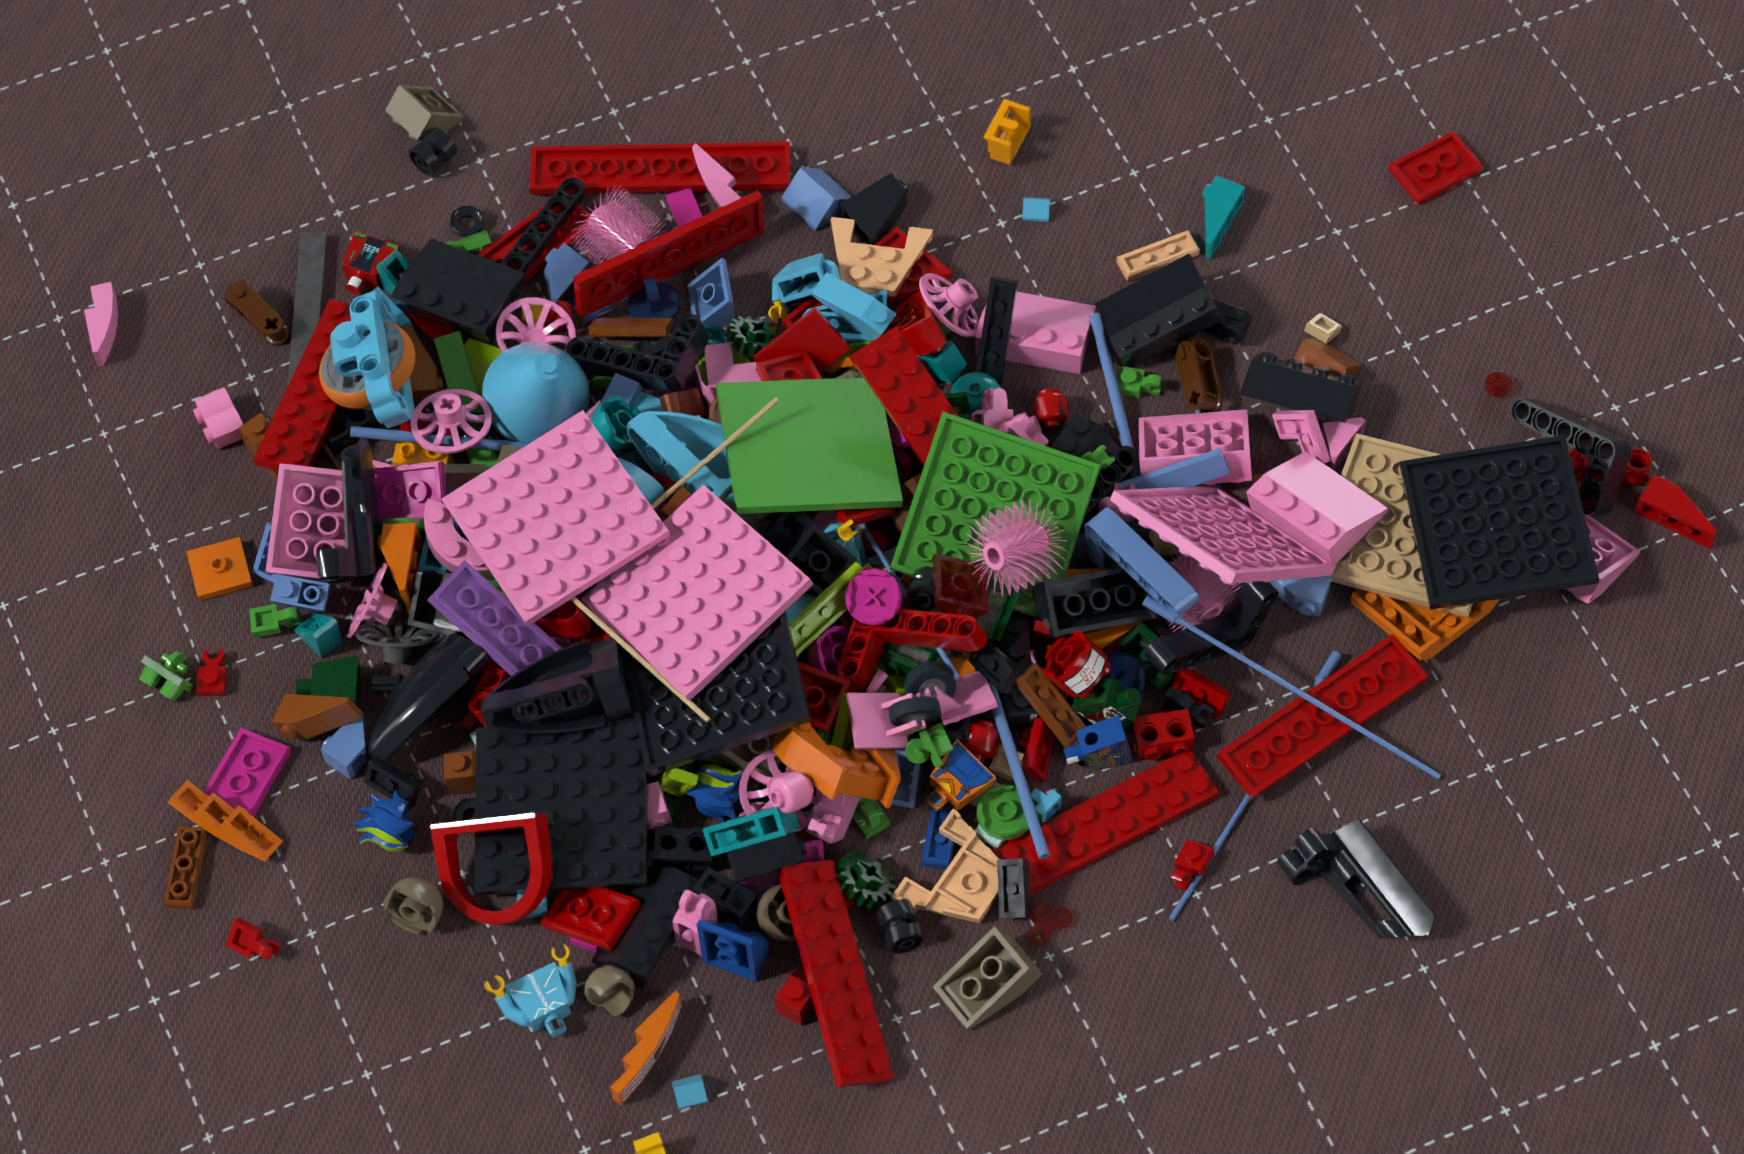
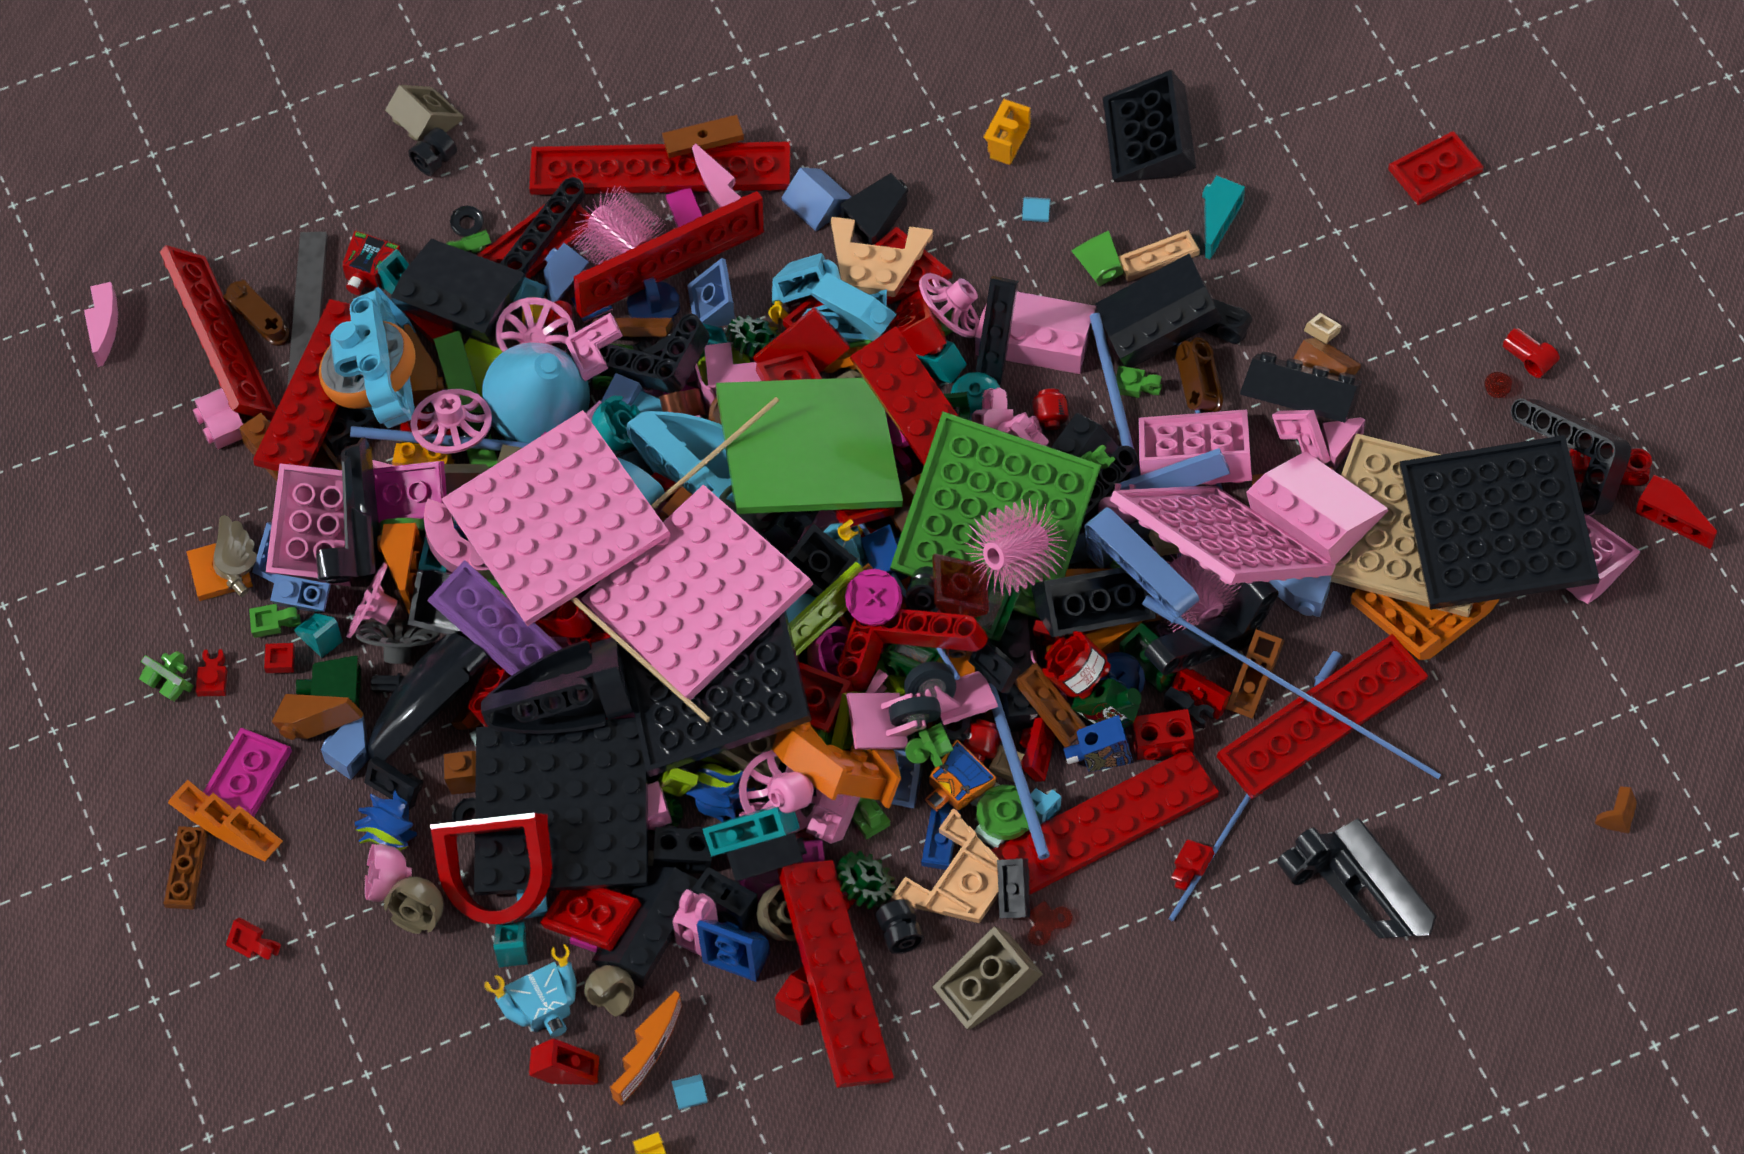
none -> red plate [160,245,276,420]
none -> dark tan animal [213,515,257,597]
none -> red plate [264,643,295,674]
none -> bright pink cylinder [365,844,412,902]
none -> teal slope [493,922,528,968]
none -> medium azure tile [514,278,548,302]
none -> red slope [529,1038,599,1085]
none -> bright pink tile [564,313,623,381]
none -> dark orange tile [662,115,744,158]
none -> blue piece [861,525,908,581]
none -> bright green piece [1071,231,1124,287]
none -> black slope [1103,69,1196,182]
none -> dark orange slope [1226,629,1285,719]
none -> red piece [1503,328,1560,378]
none -> dark orange tile [1595,786,1637,833]

